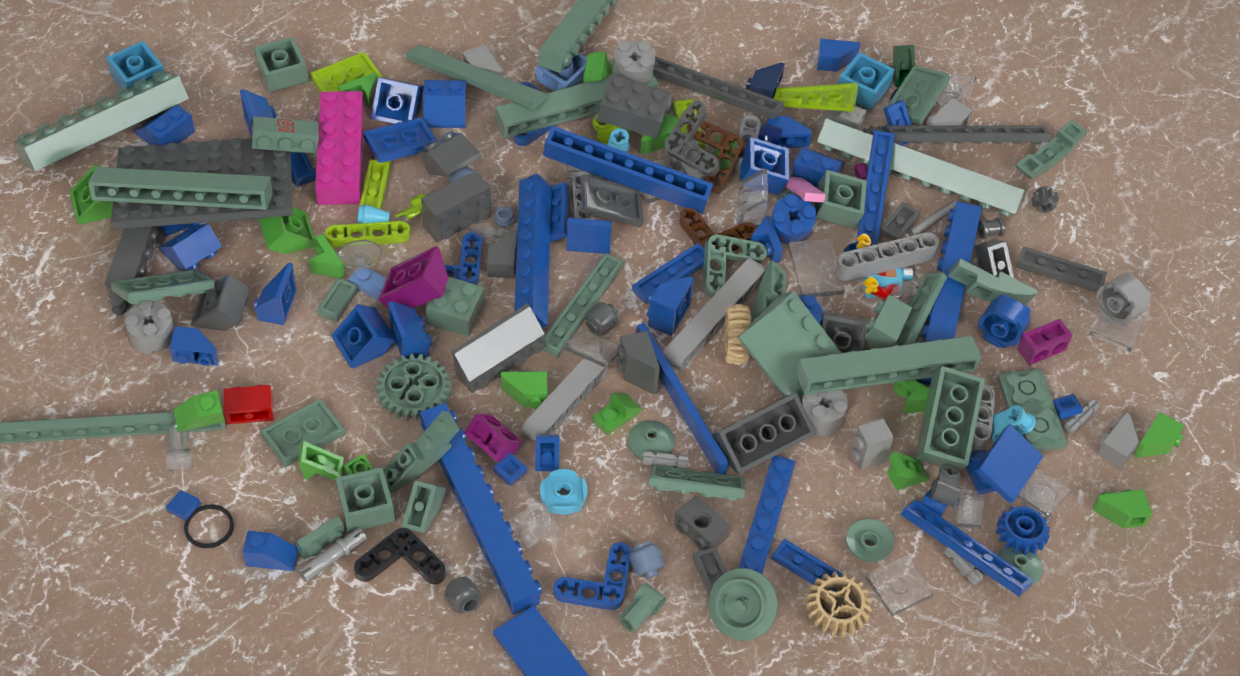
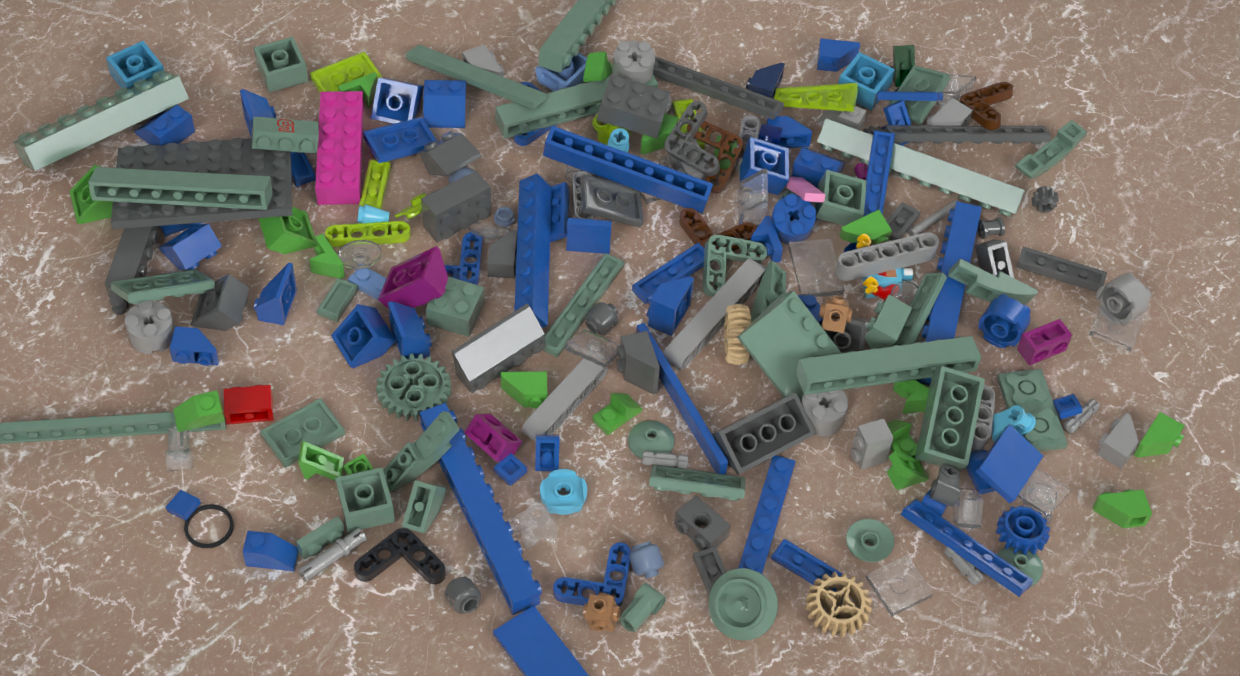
none -> medium nougat brick [583,593,620,632]
none -> medium nougat brick [819,296,853,333]
none -> bright green slope [839,210,892,245]
none -> blue tile [877,91,943,101]
none -> bright green slope [887,419,918,458]
none -> reddish brown beam [960,82,1013,130]

